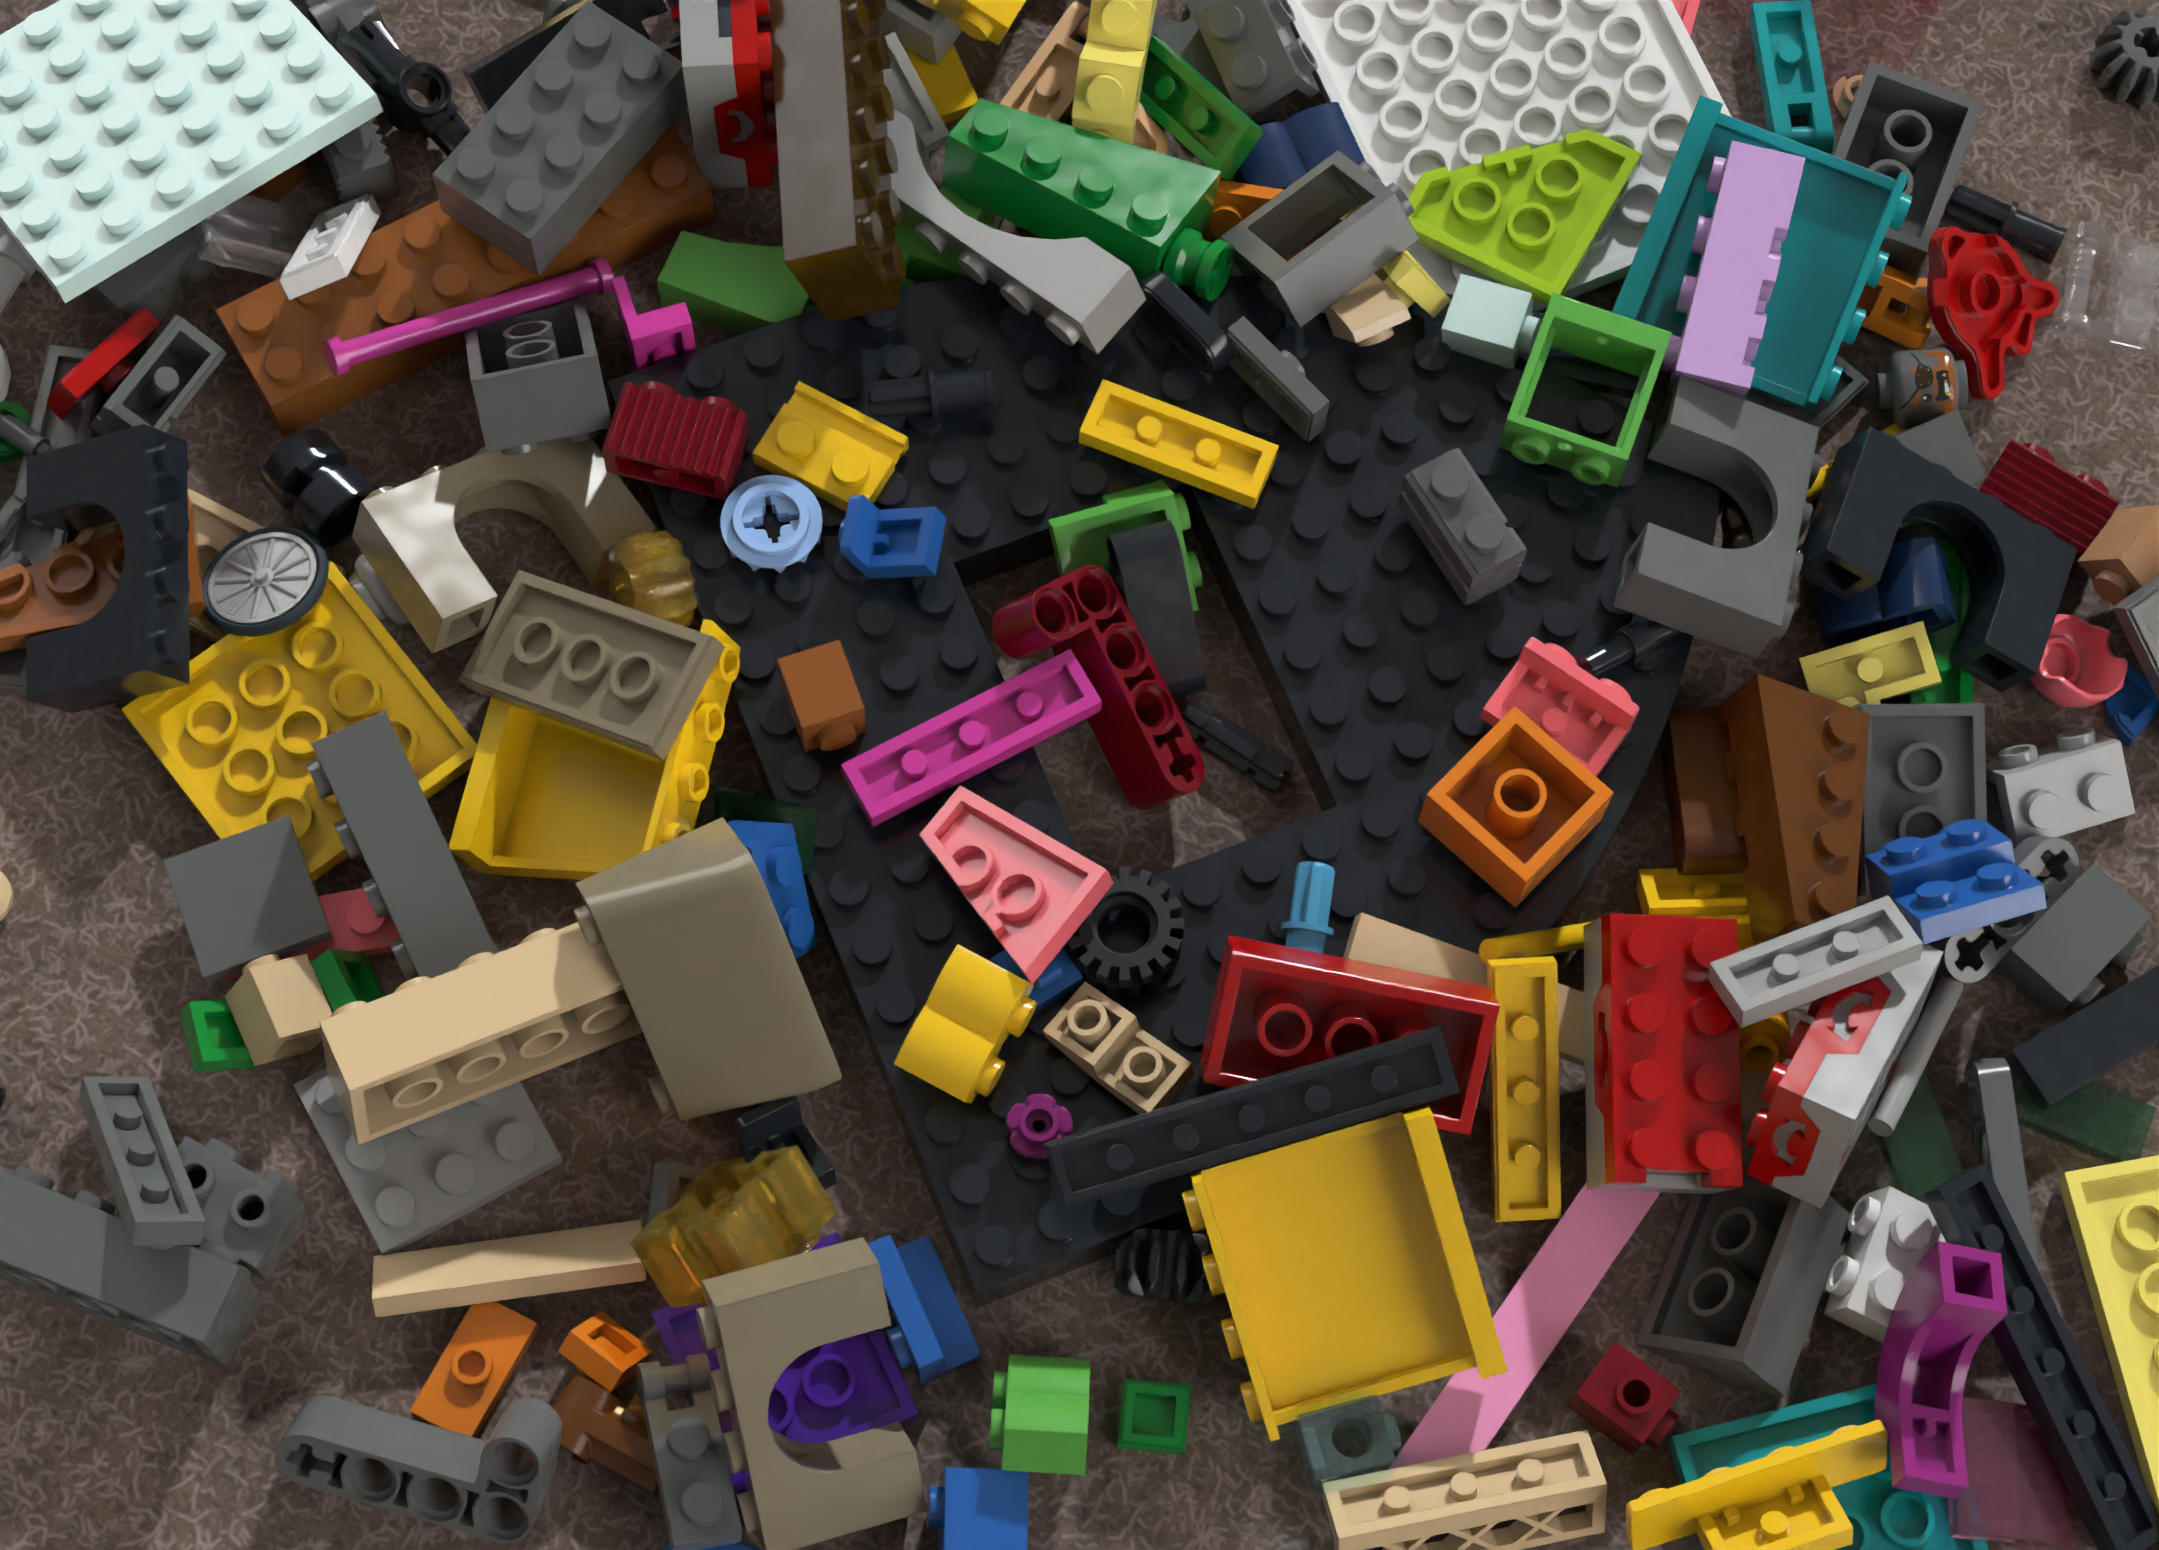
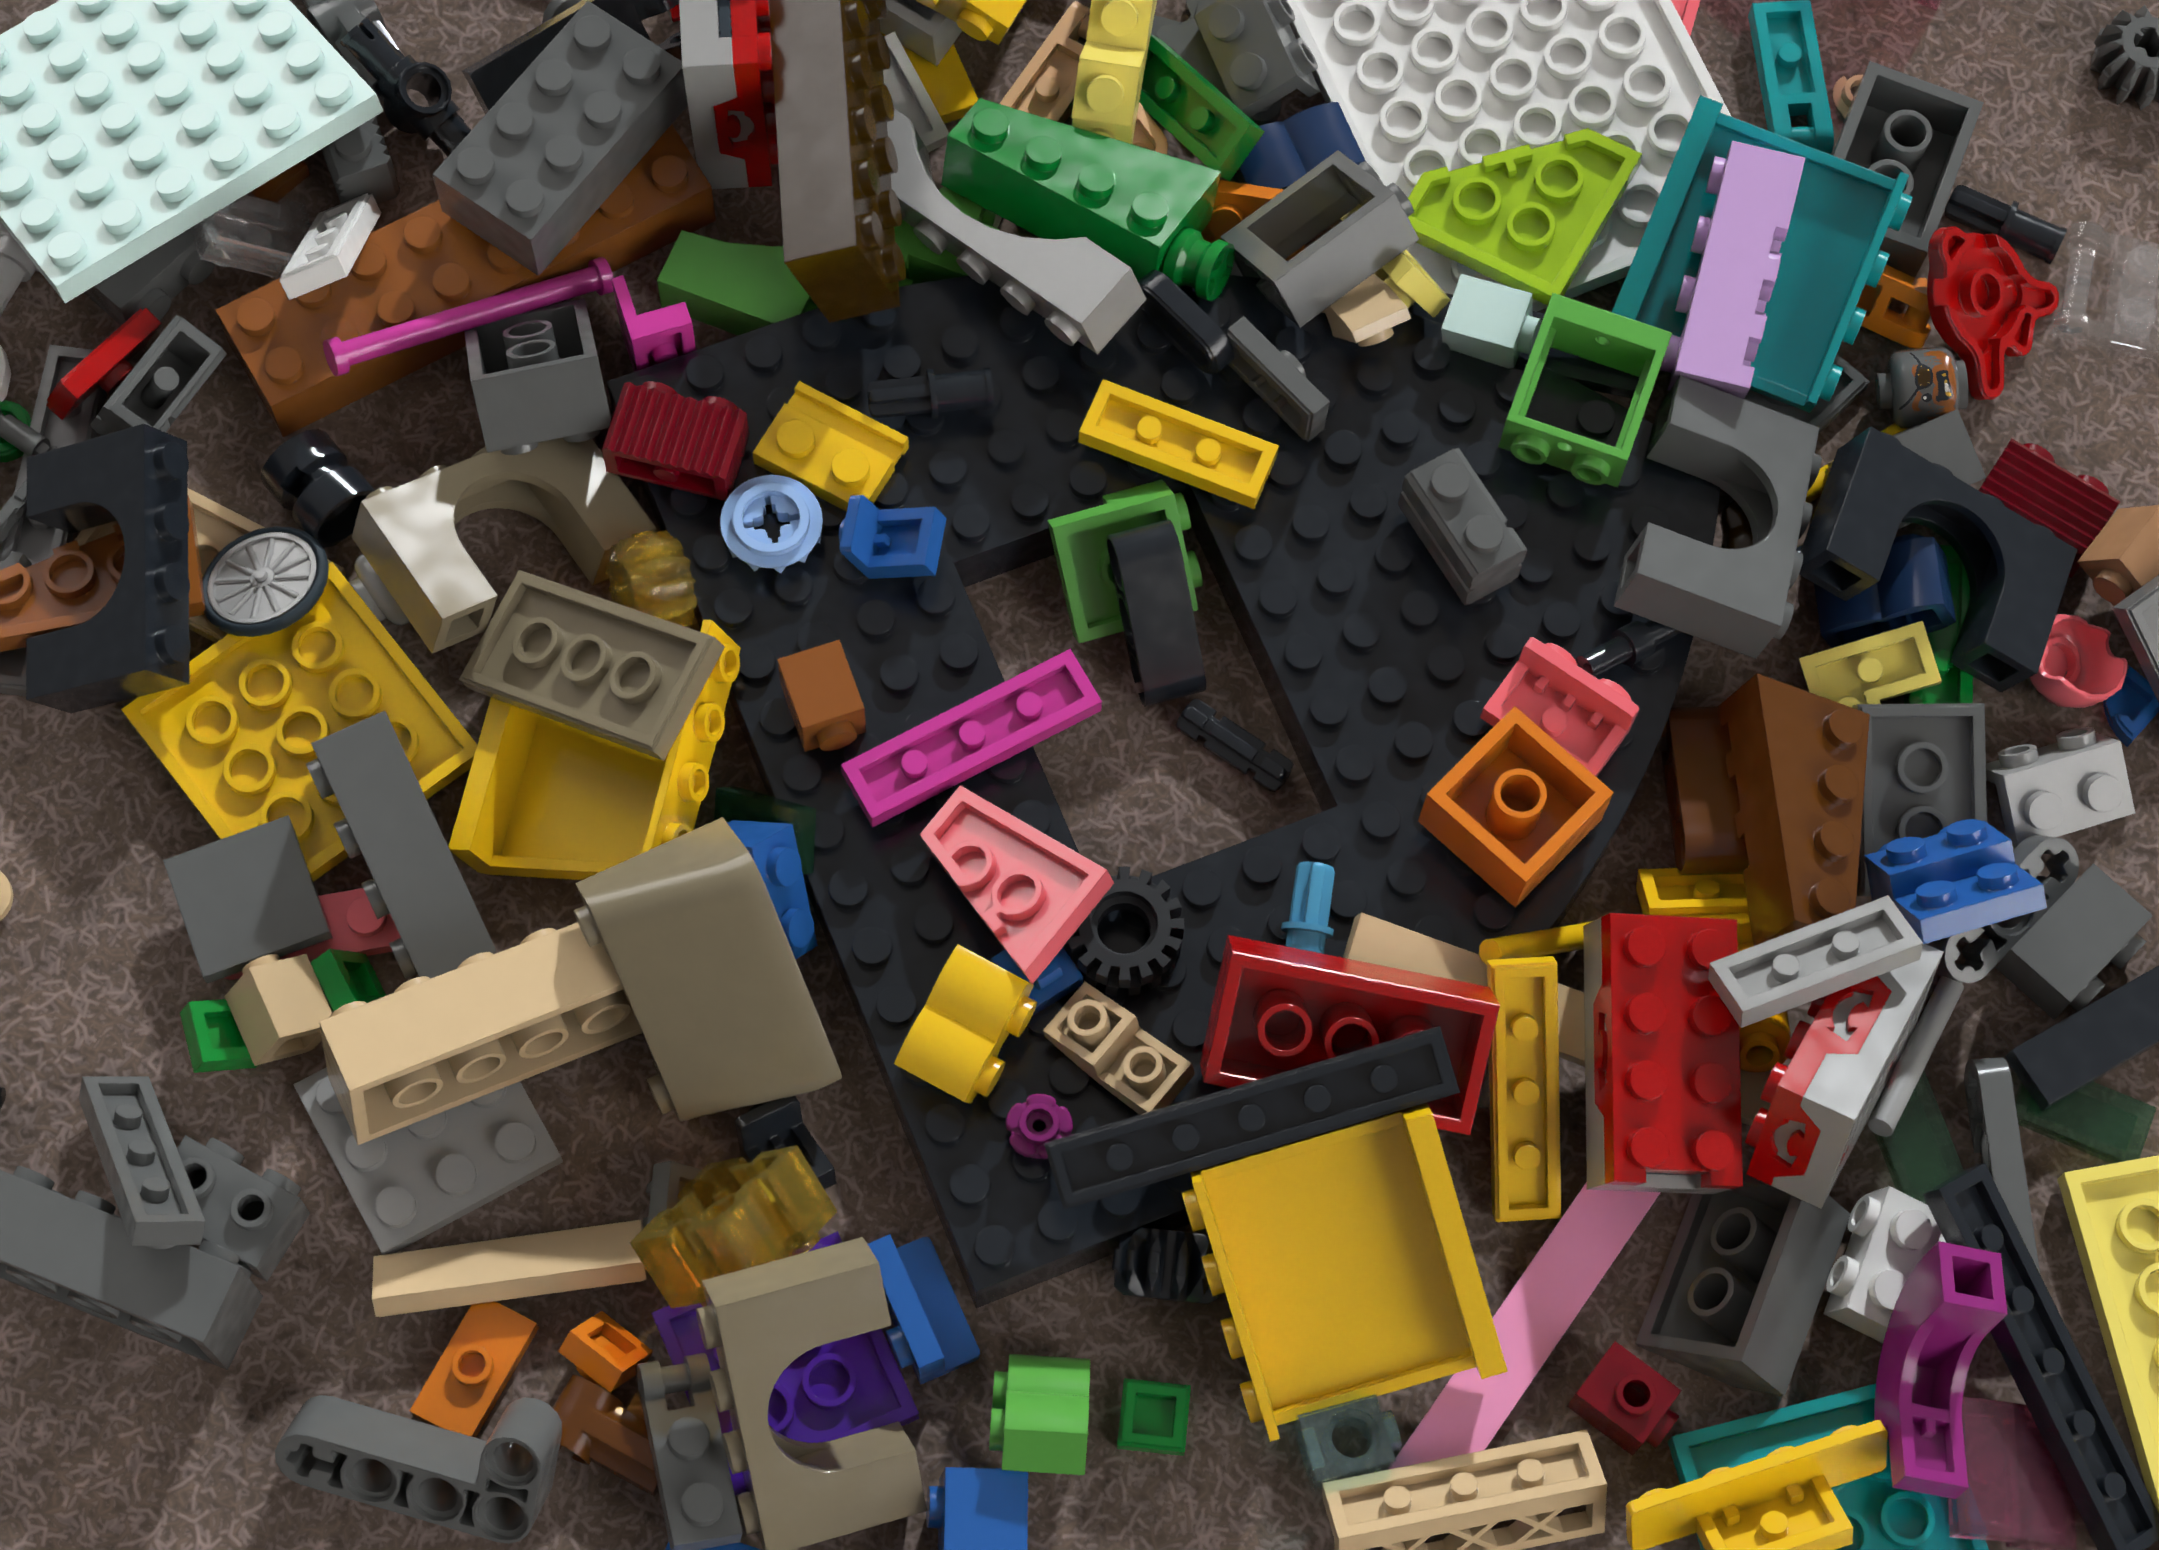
dark red beam [992,564,1205,810] -> none

